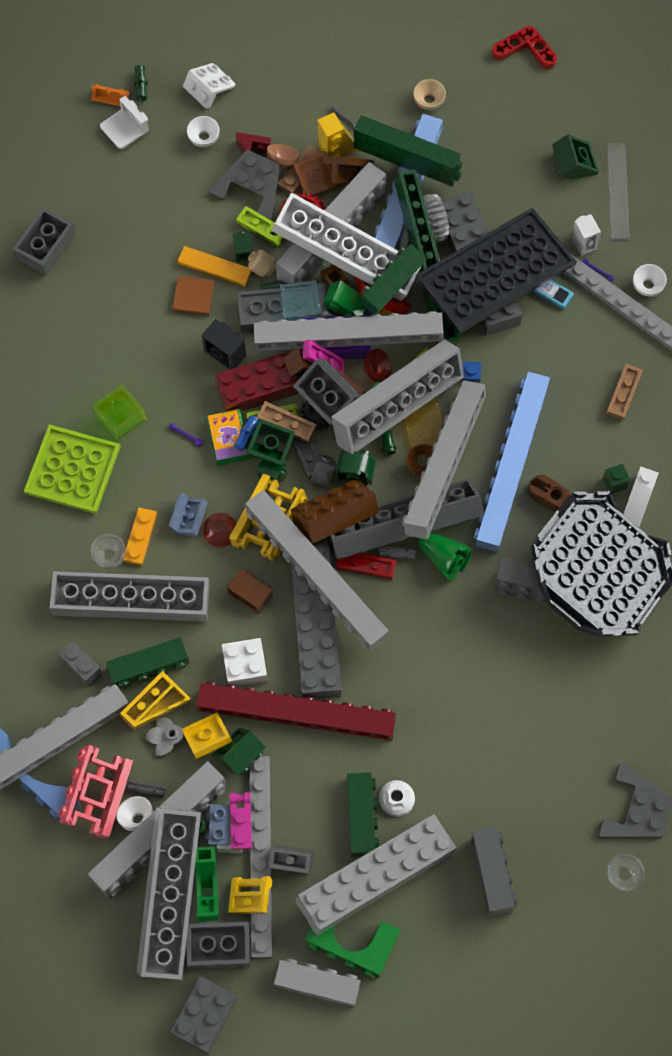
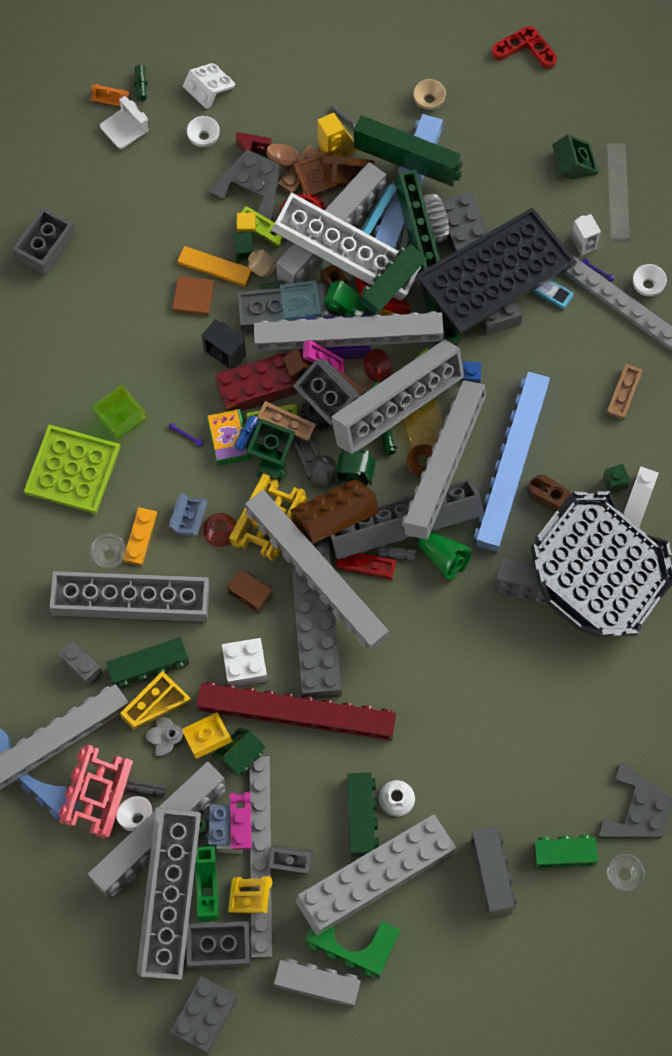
none -> yellow tile [237,213,256,232]
none -> medium azure tile [361,184,397,235]
none -> green brick [533,835,598,869]

